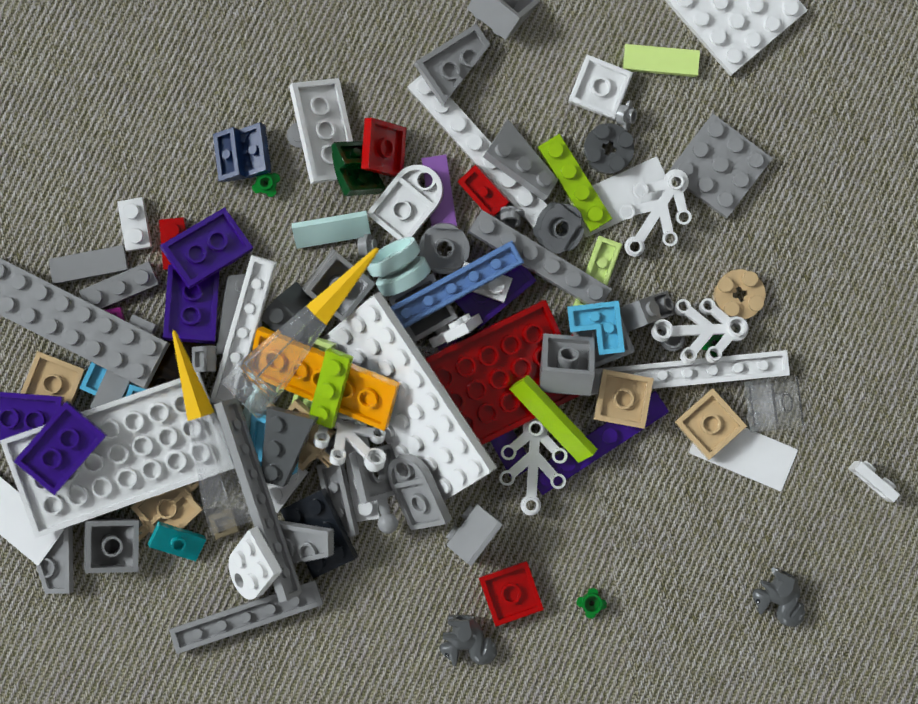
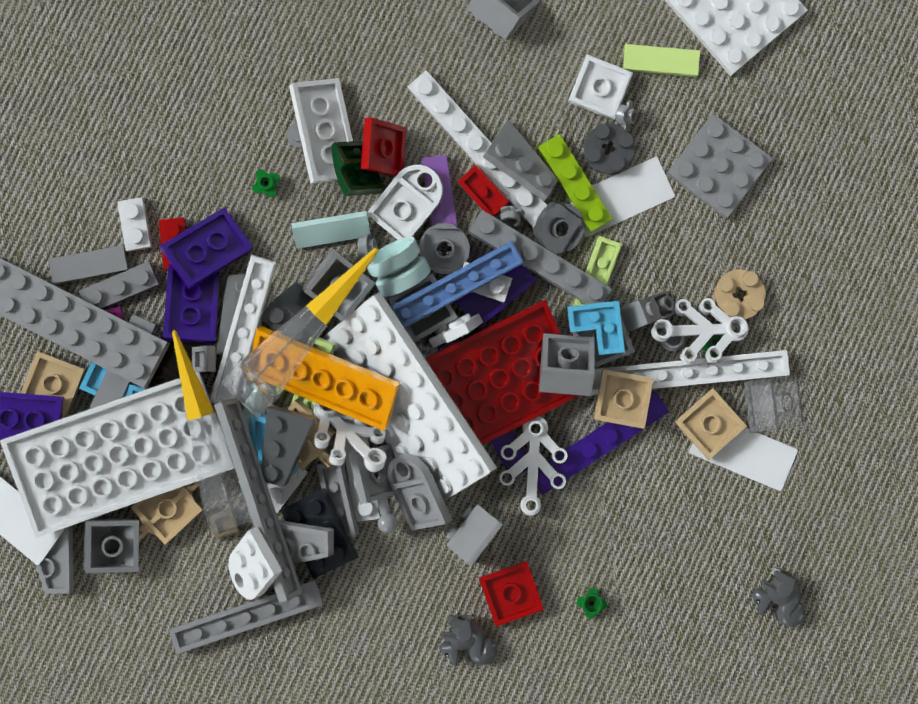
dark purple plate [13,401,107,495] -> none
teal plate [148,521,206,562] -> none
dark blue slope [213,122,272,182] -> none
lime plate [309,347,354,429] -> none
light grey wing [414,24,490,106] -> none
lime tile [510,375,598,463] -> none
white plant [619,169,692,257] -> none
white plate [848,460,900,502] -> none

